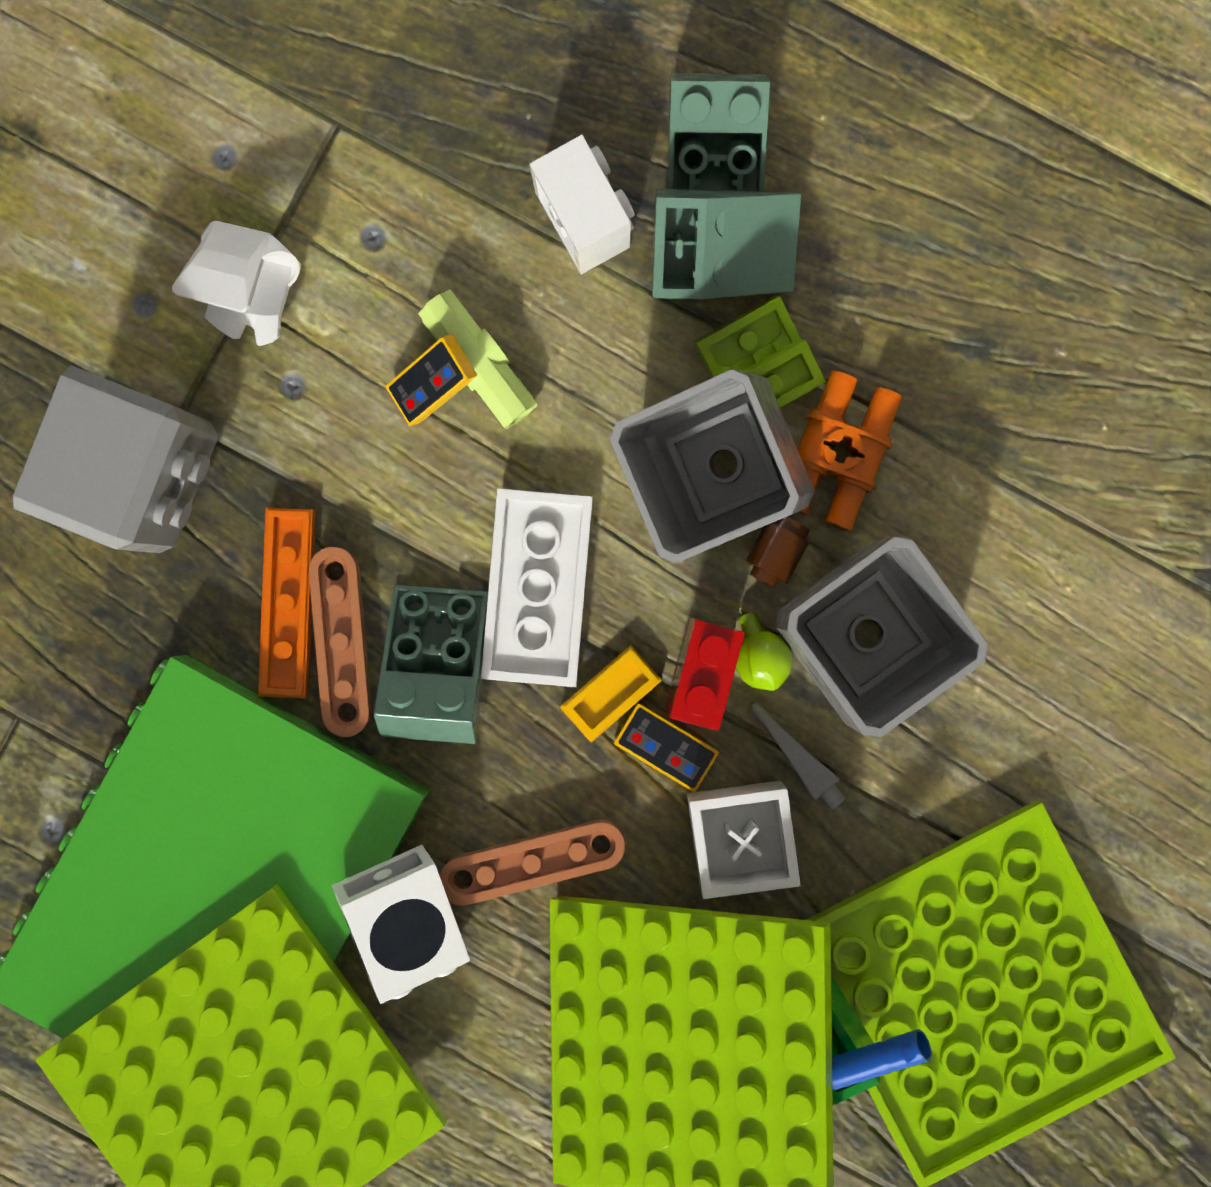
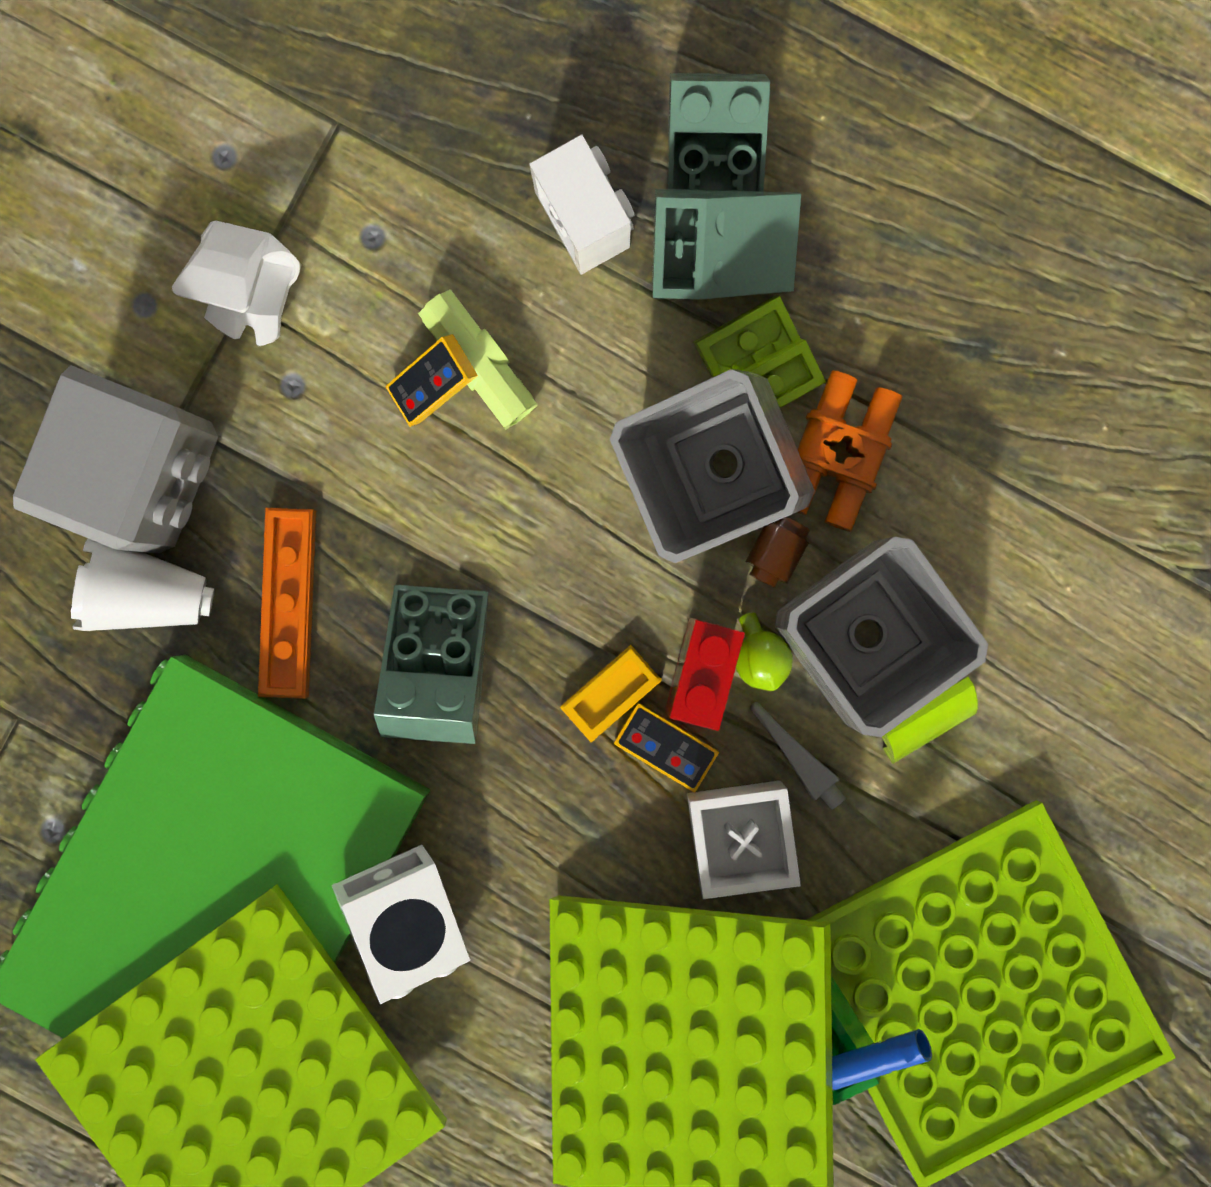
nougat plate [309,547,372,737] -> none
nougat plate [439,819,625,906] -> none
white plate [481,488,593,687] -> none
none -> white cone [71,538,214,631]
none -> lime slope [882,677,978,764]

